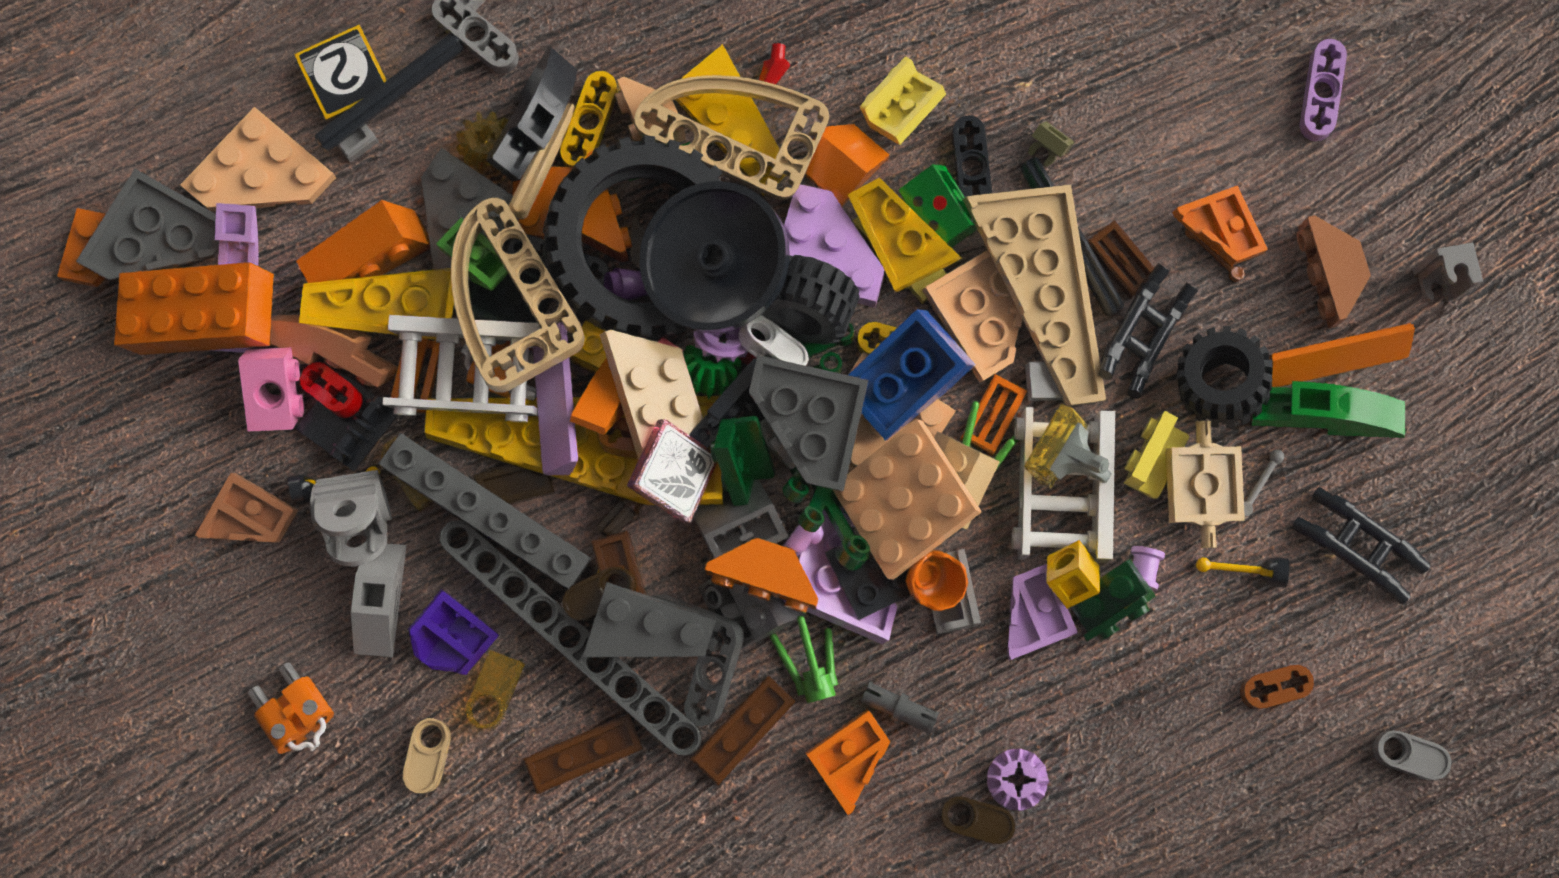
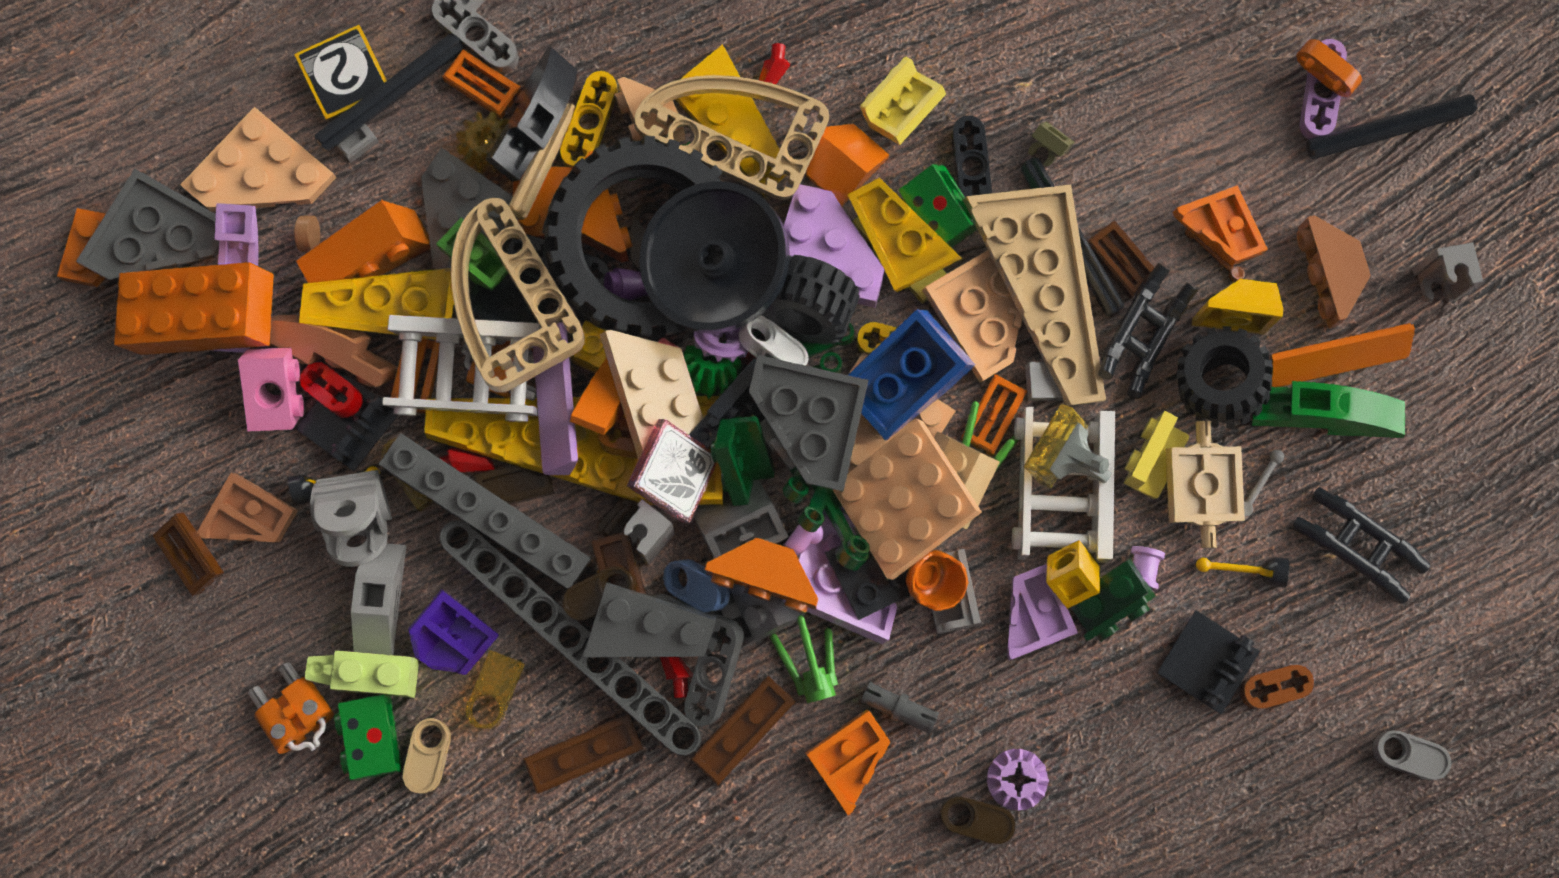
none -> reddish brown tile [152,512,224,596]
none -> medium nougat tile [294,216,320,252]
none -> yellowish green hinge [305,650,419,698]
none -> green brick [334,694,403,781]
none -> red bar [440,447,495,472]
none -> orange tile [442,49,522,119]
none -> light grey hinge [624,499,675,565]
none -> red bar [660,657,693,698]
none -> medium blue piece [663,559,730,613]
none -> black hinge [1157,610,1260,715]
none -> yellow slope [1192,279,1283,335]
none -> orange beam [1296,39,1362,97]
none -> black axle [1305,94,1478,159]

